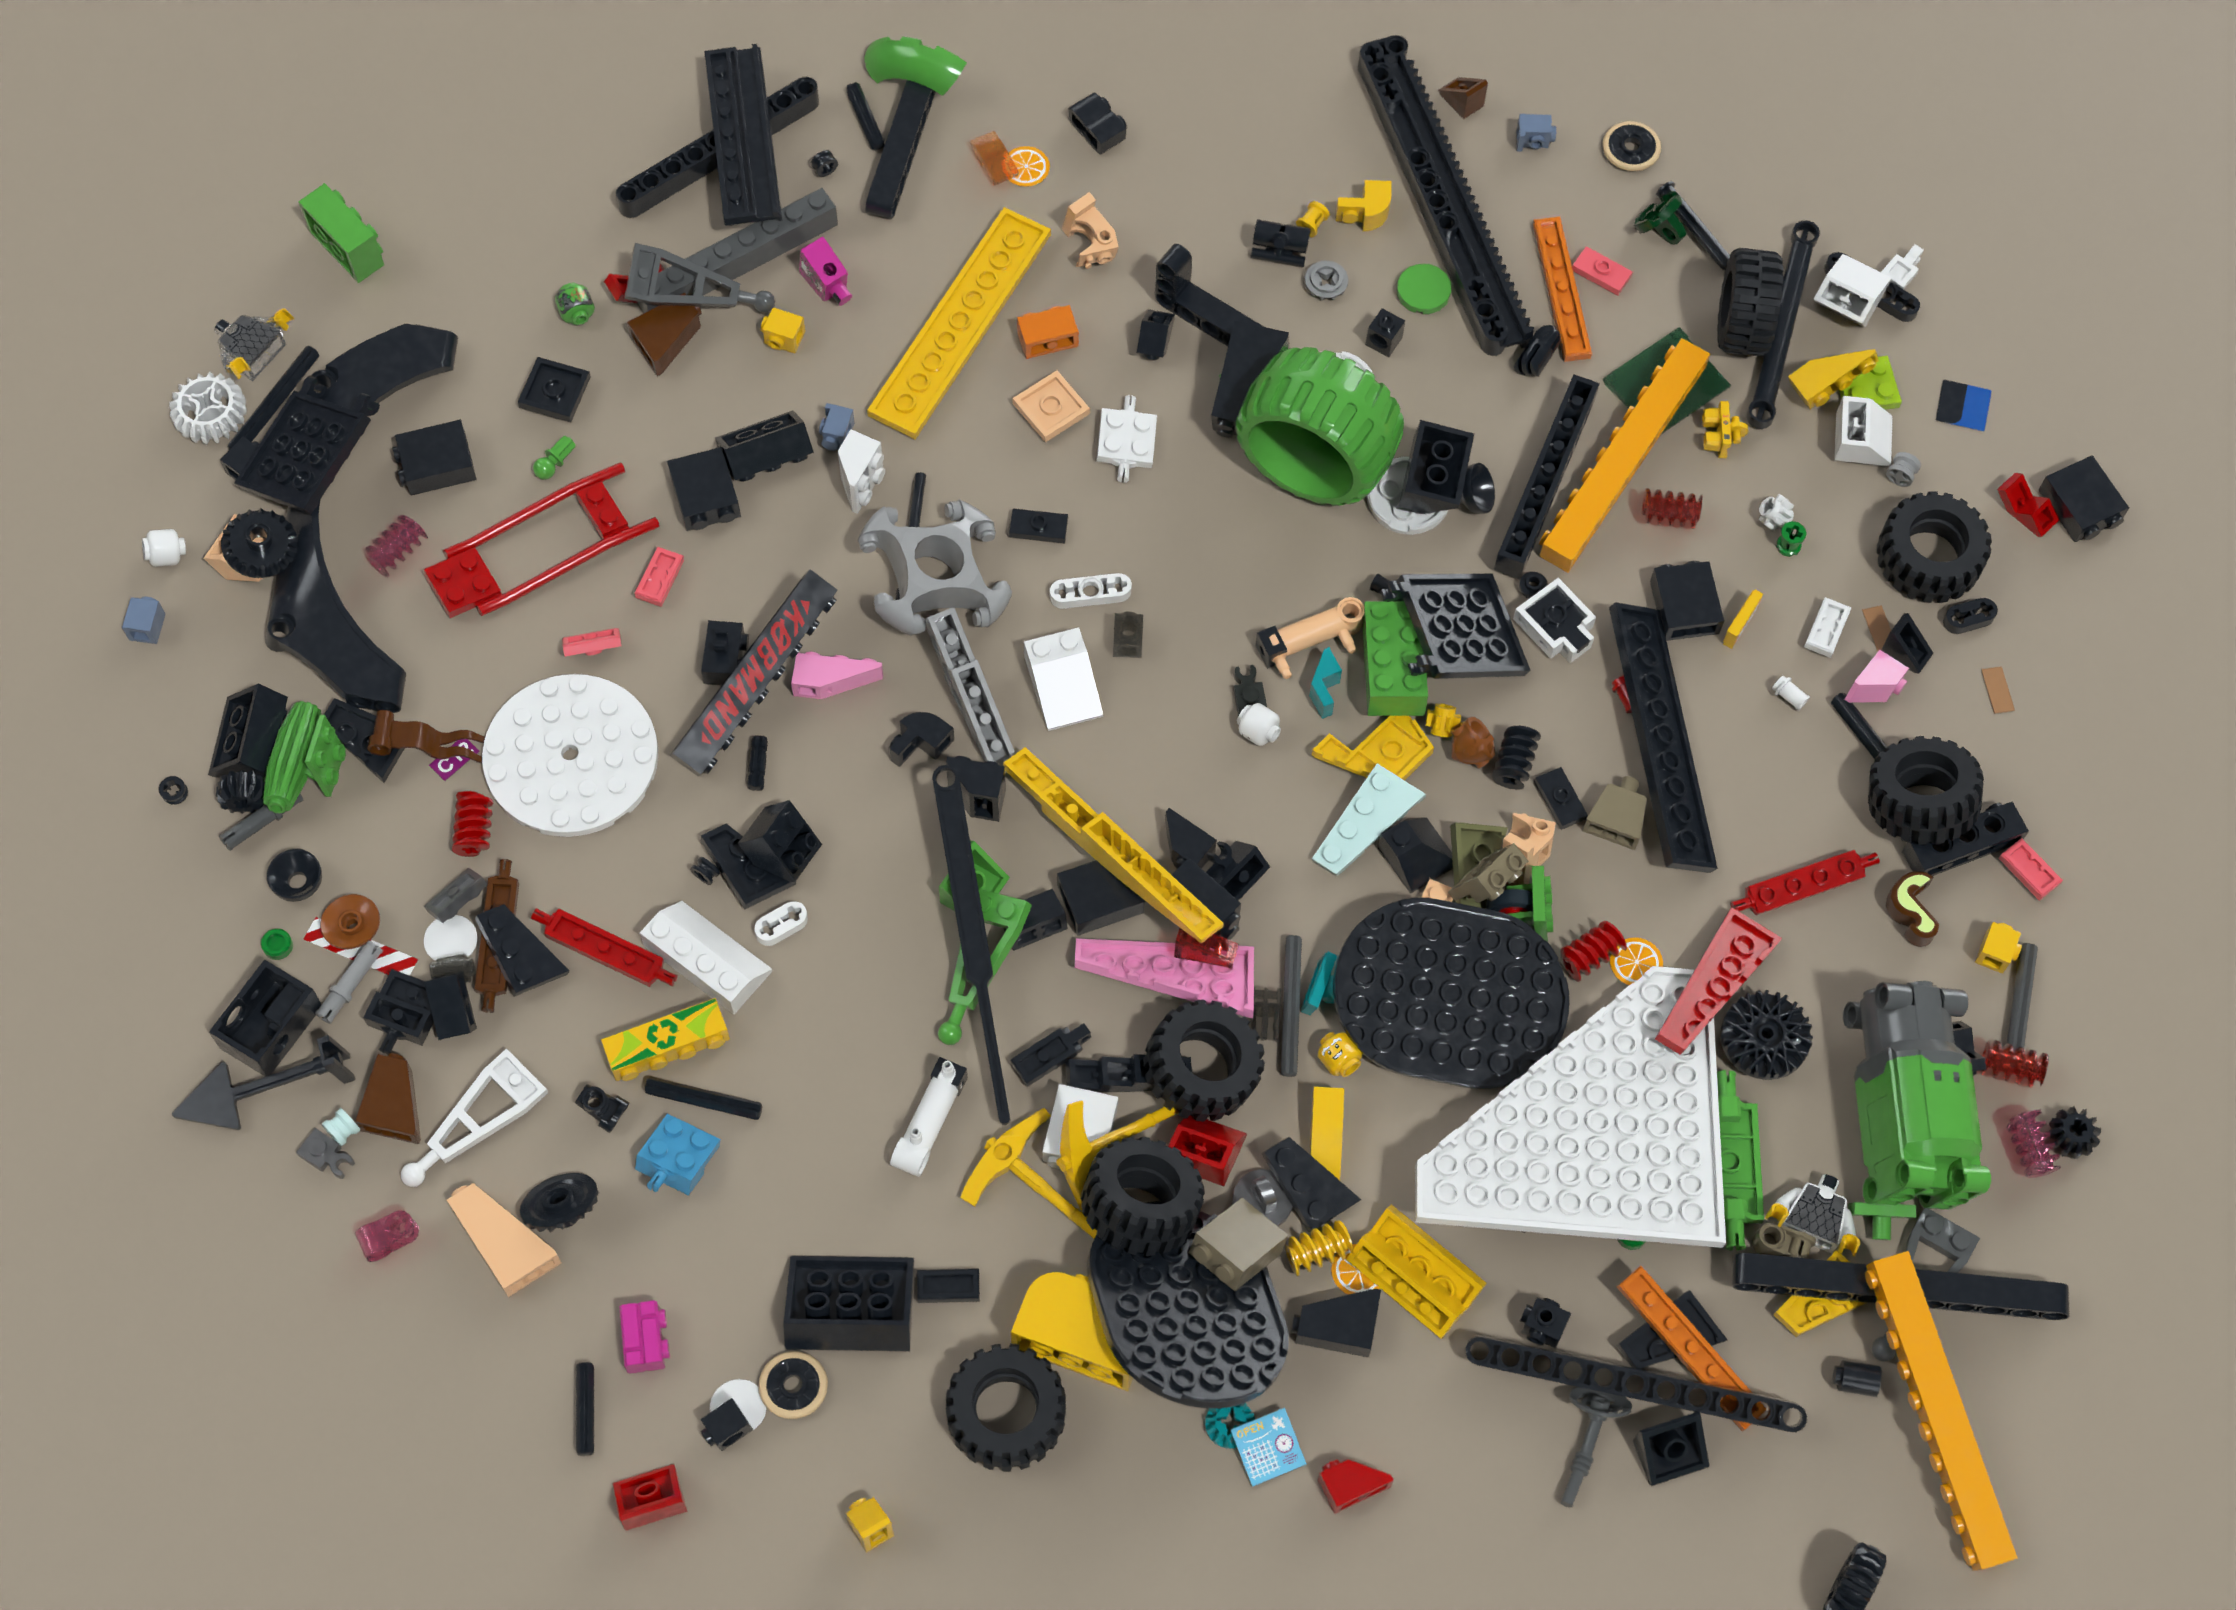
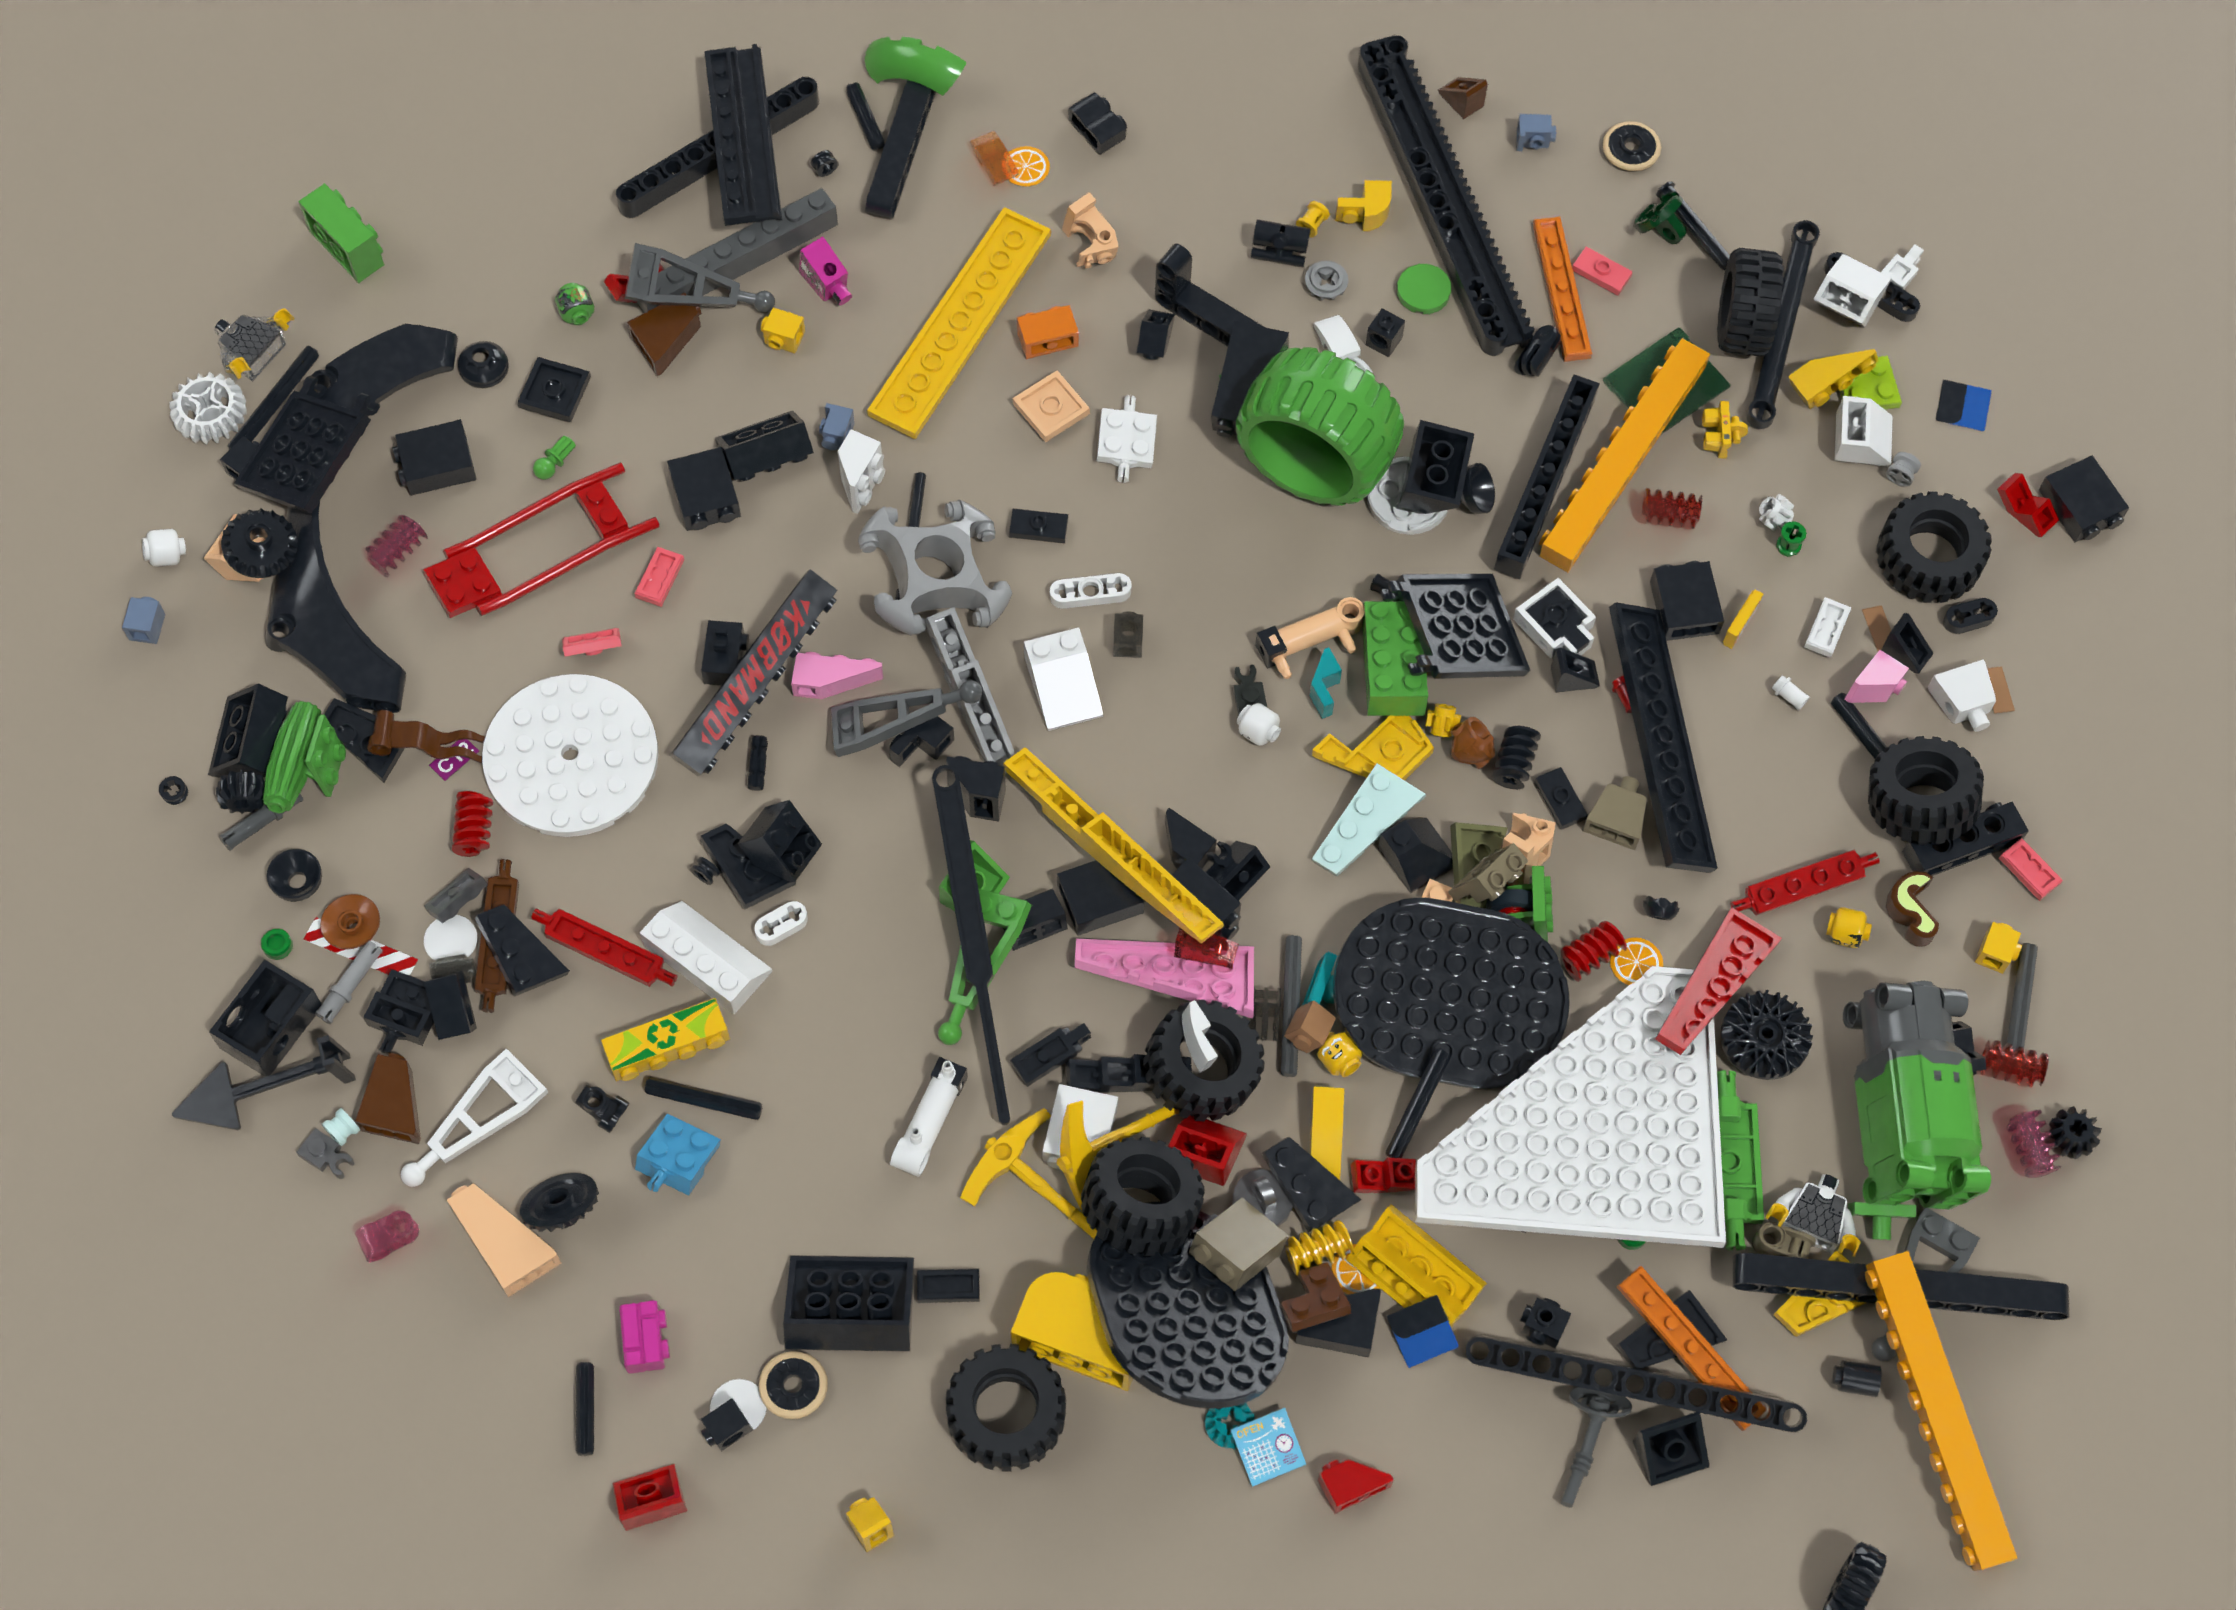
black plate [1519,572,1548,599] -> none
none -> black piece [458,341,509,388]
none -> dark grey plate [831,680,982,757]
none -> white slope [1182,1000,1218,1072]
none -> reddish brown plate [1281,1262,1351,1332]
none -> medium nougat brick [1284,1000,1336,1054]
none -> white slope [1313,315,1361,360]
none -> red slope [1351,1158,1416,1193]
none -> black axle [1385,1048,1451,1158]
none -> sticker [1387,1295,1459,1368]
none -> black slope [1551,647,1600,693]
none -> black plate [1643,896,1680,921]
none -> yellow head [1826,907,1872,949]
none -> white torso [1928,659,1996,732]

